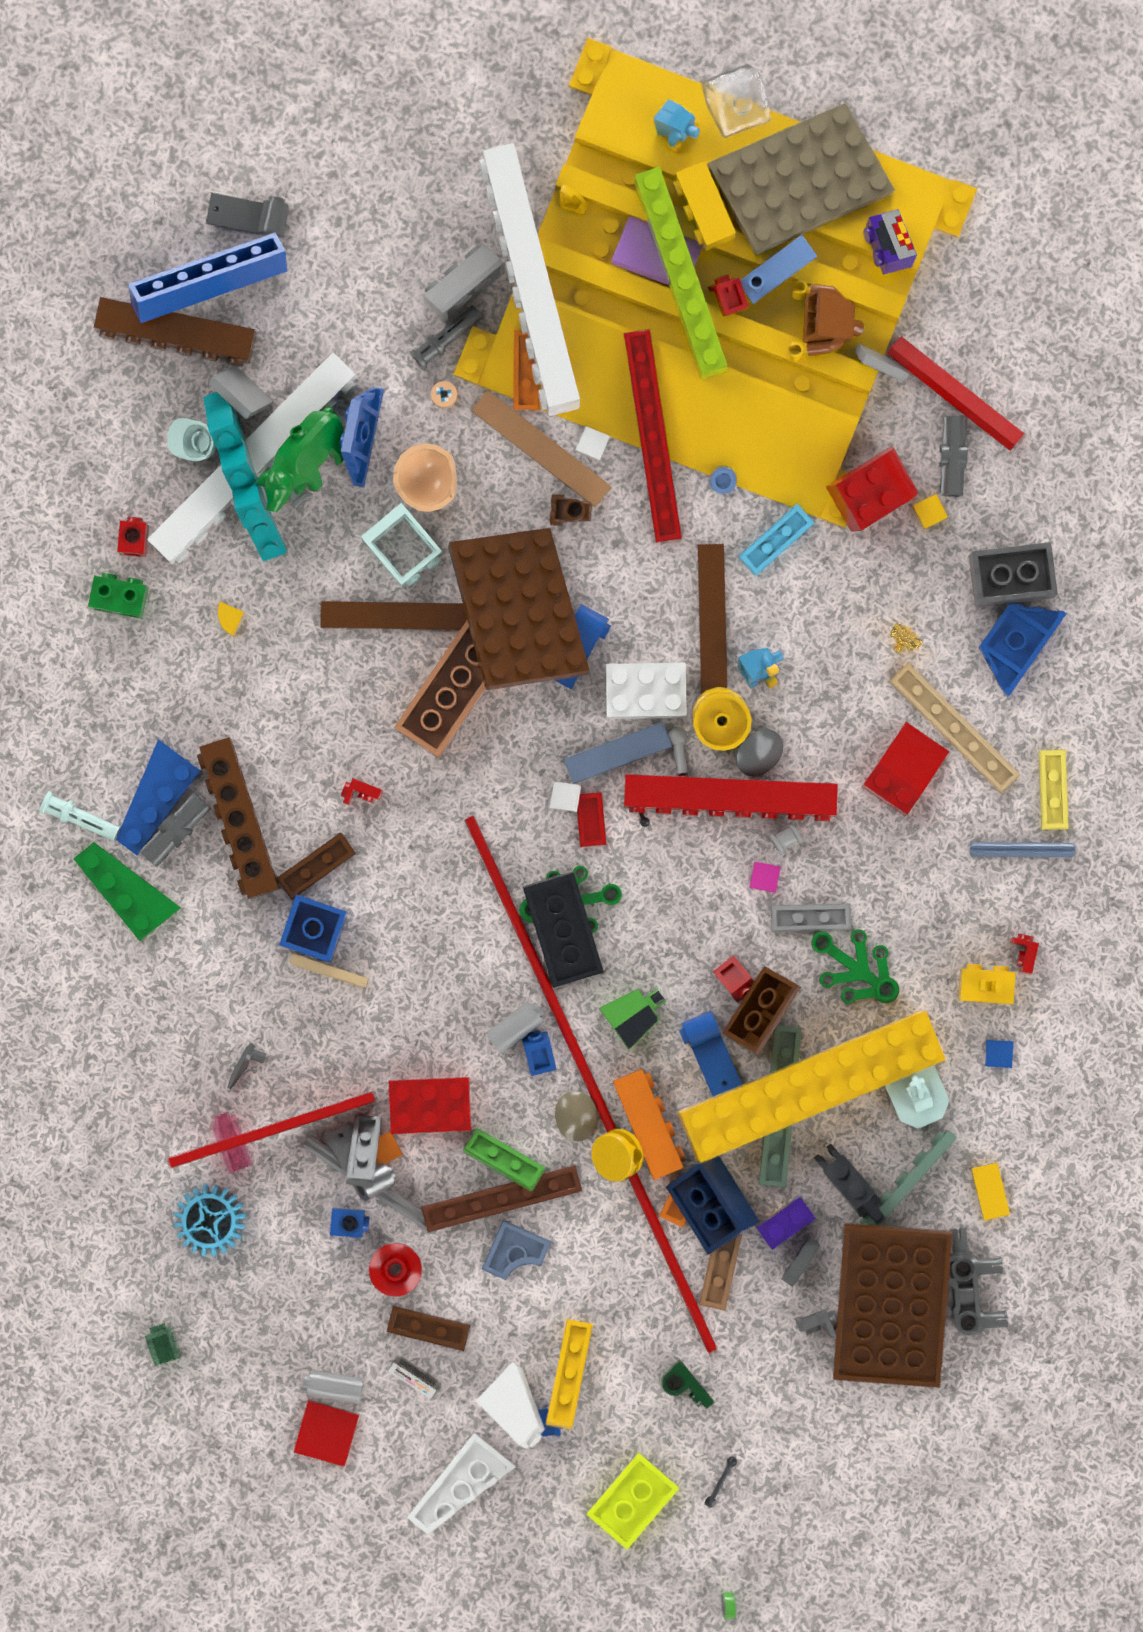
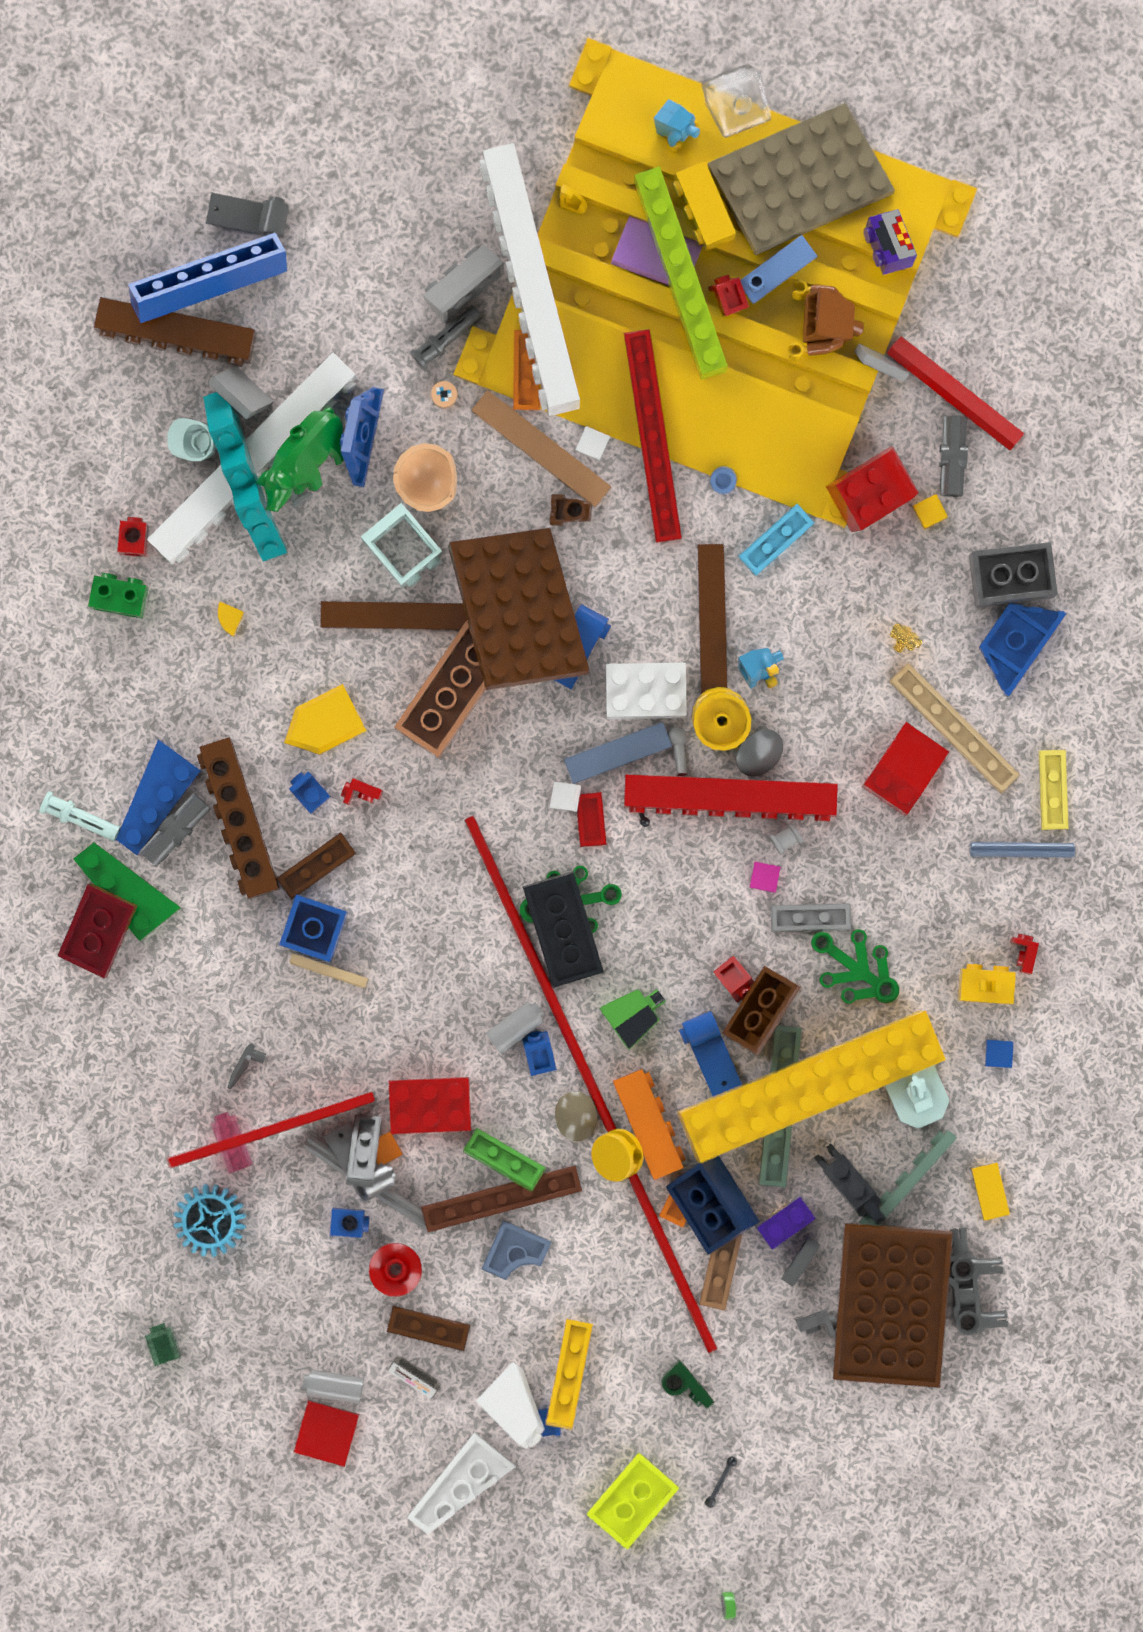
none -> dark red plate [57,883,137,979]
none -> yellow tile [284,684,367,755]
none -> blue bracket [289,771,331,814]

